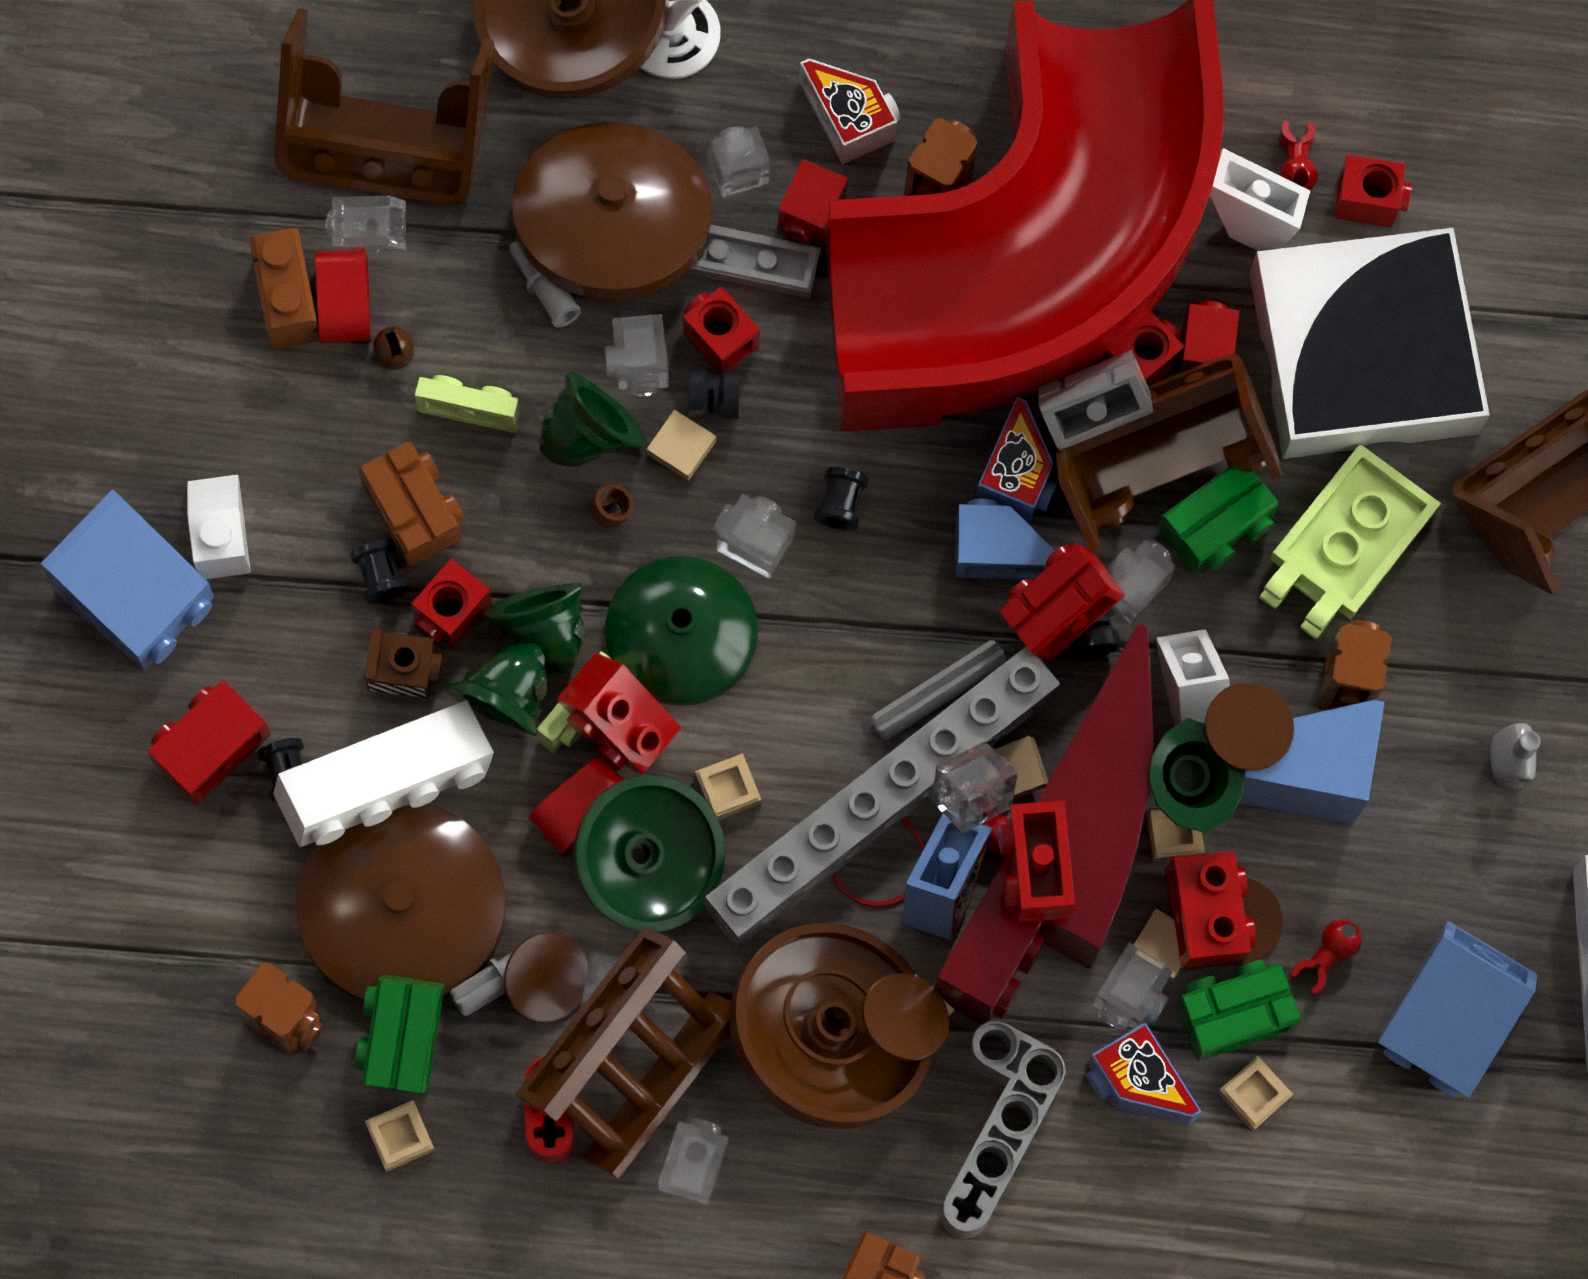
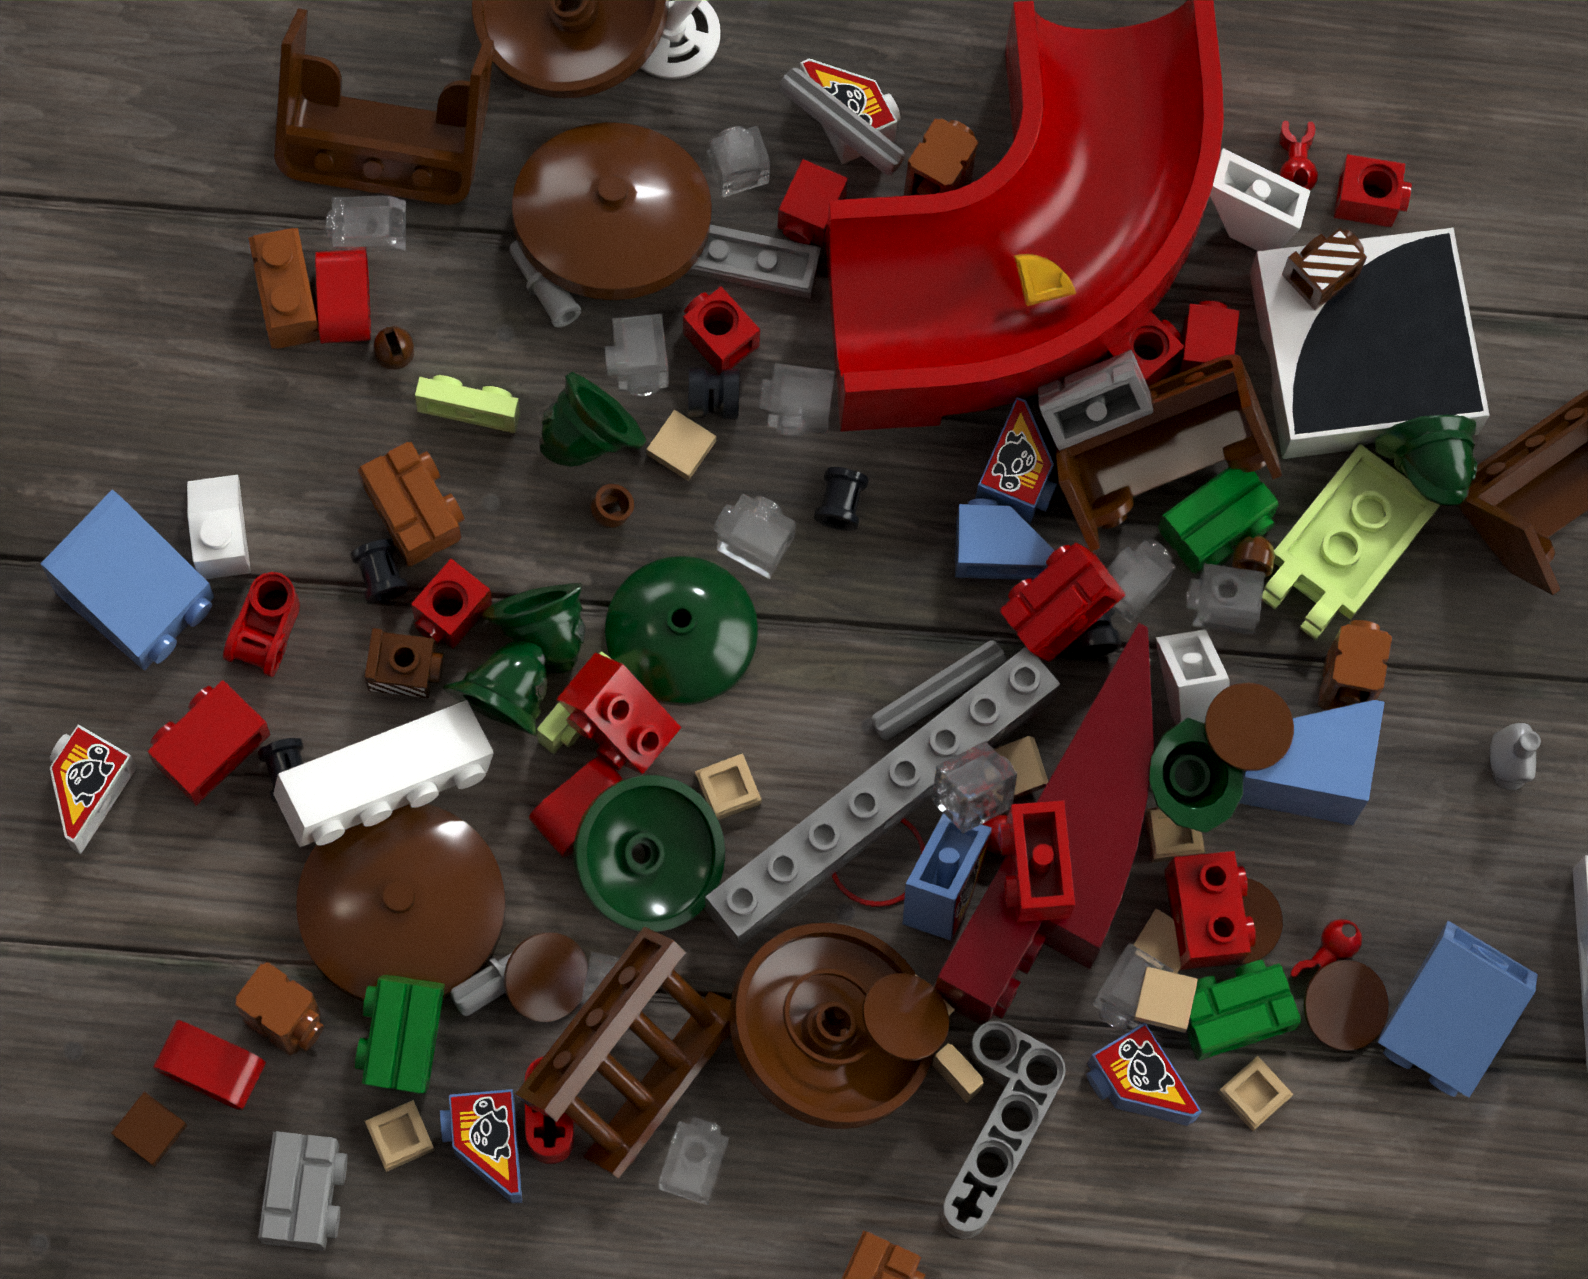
none -> slope [50,725,137,854]
none -> reddish brown tile [111,1091,188,1168]
none -> red beam [153,1020,266,1111]
none -> red piece [223,572,300,677]
none -> light grey brick [258,1131,348,1251]
none -> slope [440,1089,522,1203]
none -> clear brick [759,363,835,436]
none -> light grey axle [779,67,905,175]
none -> tan tile [932,1043,984,1103]
none -> yellow tile [1014,254,1076,306]
none -> tan tile [1134,967,1198,1033]
none -> clear brick [1186,563,1265,635]
none -> reddish brown hinge [1232,536,1275,578]
none -> reddish brown brick [1282,228,1367,311]
none -> reddish brown piece [1304,960,1389,1050]
none -> dark green piece [1375,415,1477,506]

